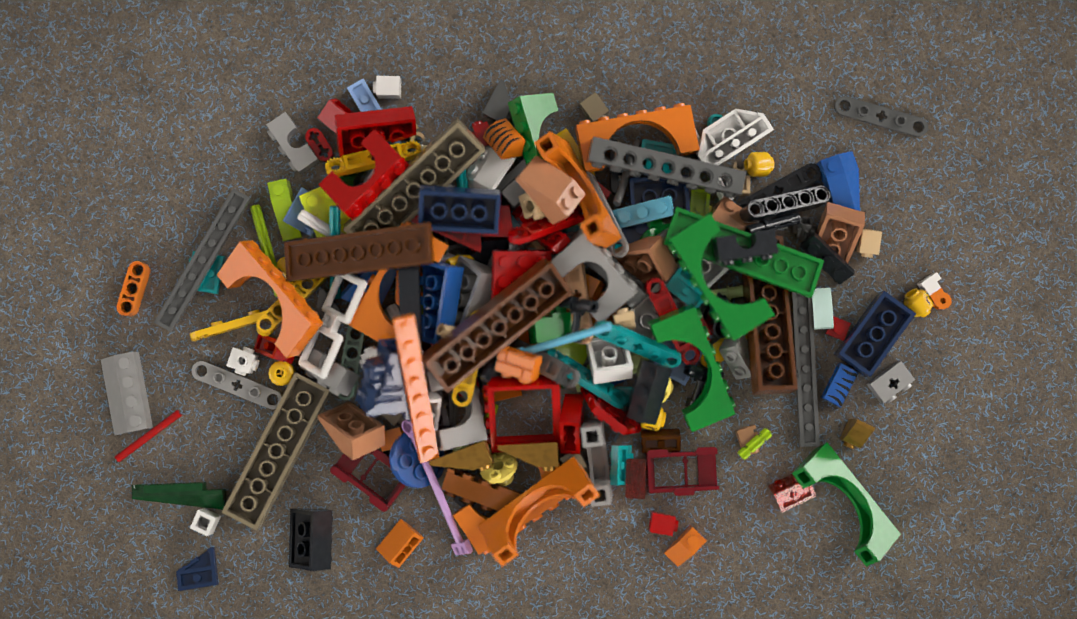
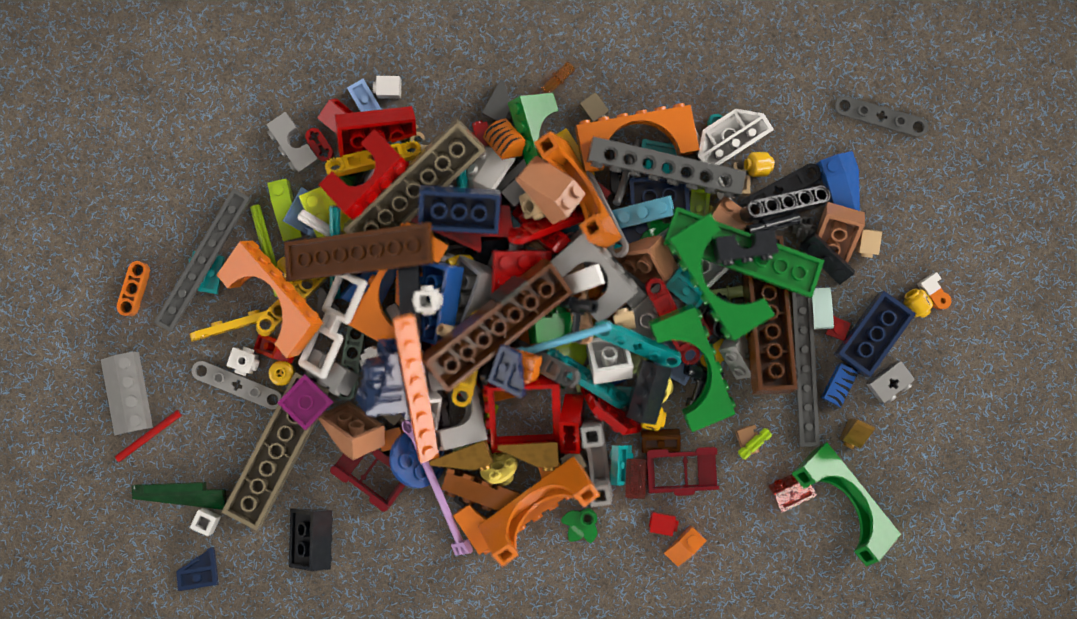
orange brick [376,519,424,568] -> none
none -> magenta plate [277,374,334,430]
none -> white brick [413,285,443,315]
none -> dark blue wing [488,344,525,398]
none -> piece [489,276,528,305]
none -> clear orange axle [541,62,575,93]
none -> green plate [561,508,598,543]
none -> white slope [563,264,605,296]

